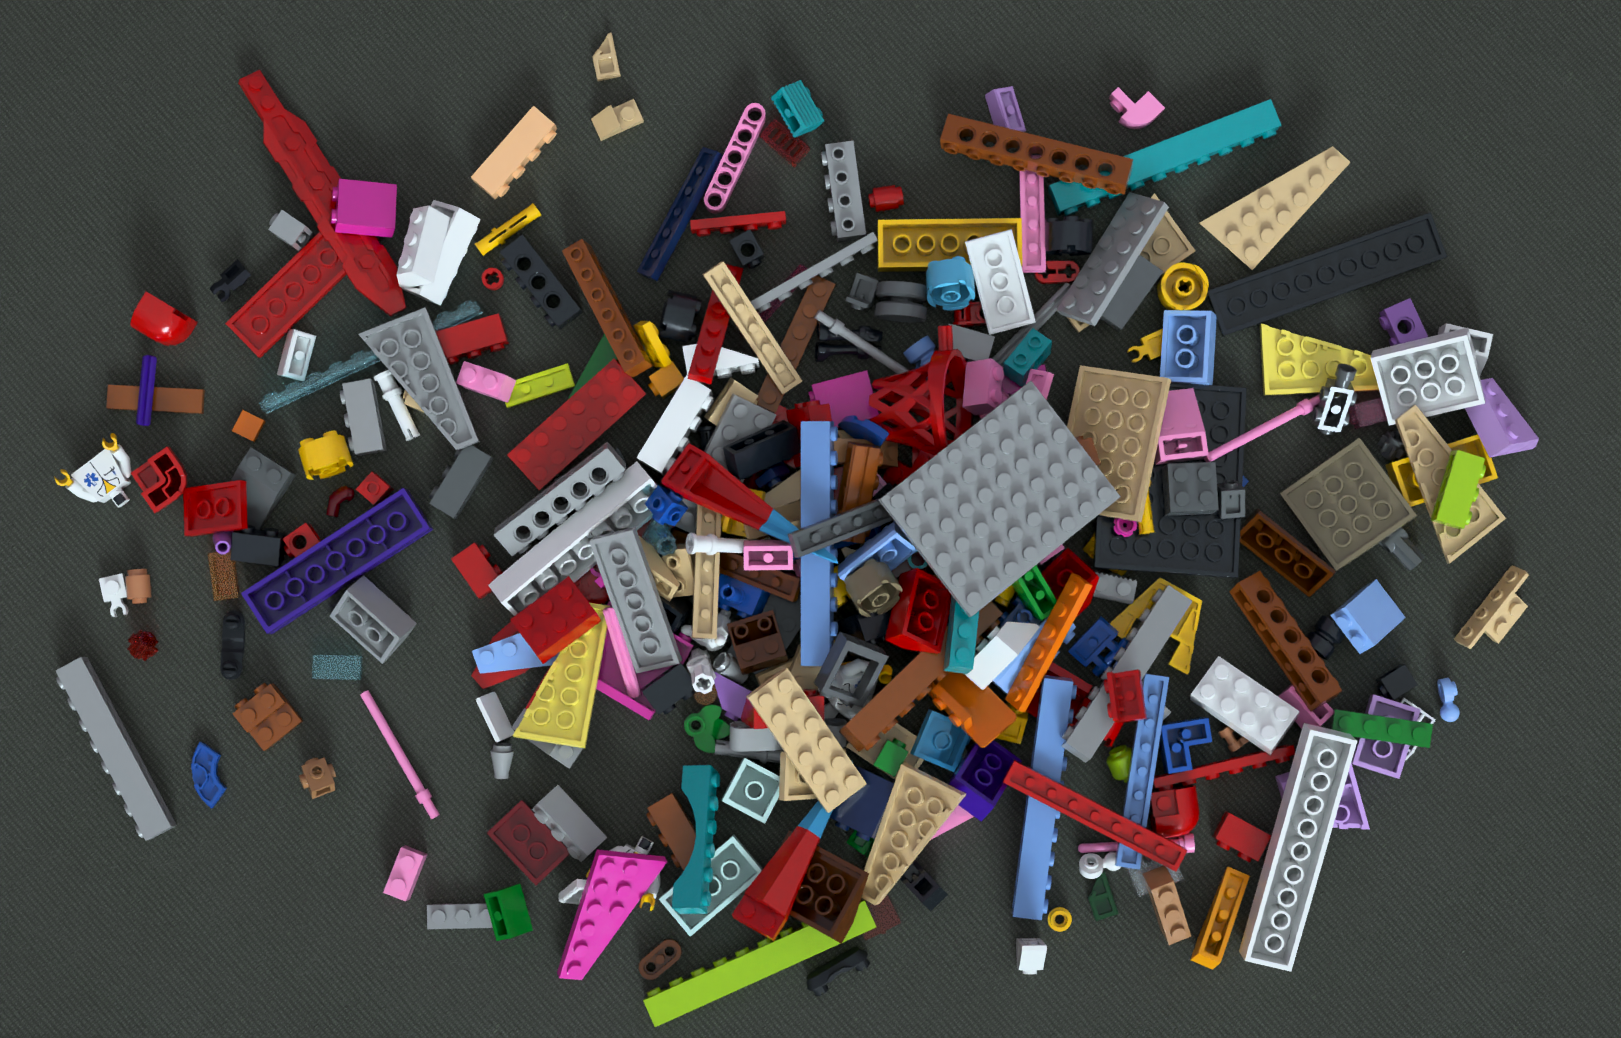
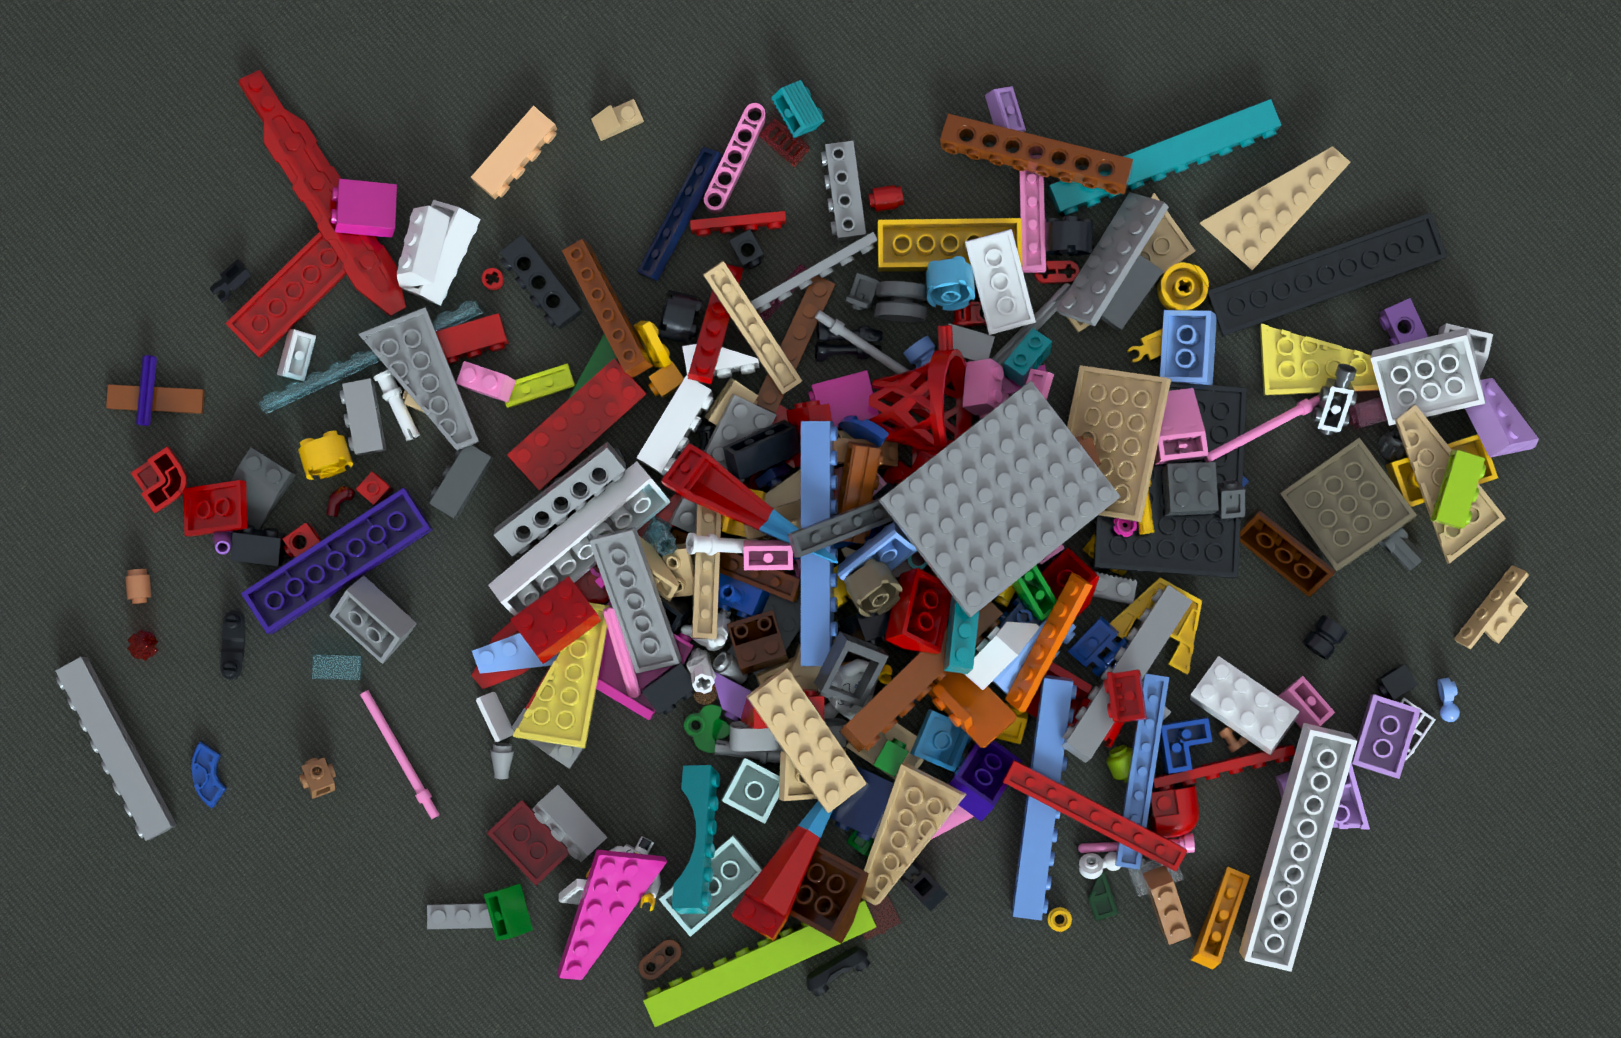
white torso [54,433,131,508] -> none
white plate [99,573,128,617] -> none
red brick [130,292,198,346] -> none
clear orange plate [208,550,240,601] -> none
orange tile [232,410,265,442] -> none
dark orange plate [232,683,303,751] -> none
light grey brick [268,210,314,251] -> none
bright pink brick [383,845,427,901] -> none
red brick [451,542,503,599] -> none
yellow pin [475,203,541,256] -> none
tan tile [593,33,621,81] -> none
blue brick [645,485,688,527] -> none
dark orange brick [646,792,696,871] -> none
white slope [1016,938,1047,974] -> none
bright pink brick [1109,87,1165,129] -> none
red brick [1212,811,1271,863] -> none
dark orange brick [1229,571,1342,711] -> none
light blue brick [1330,579,1406,654] -> none
green plate [1331,709,1433,748] -> none

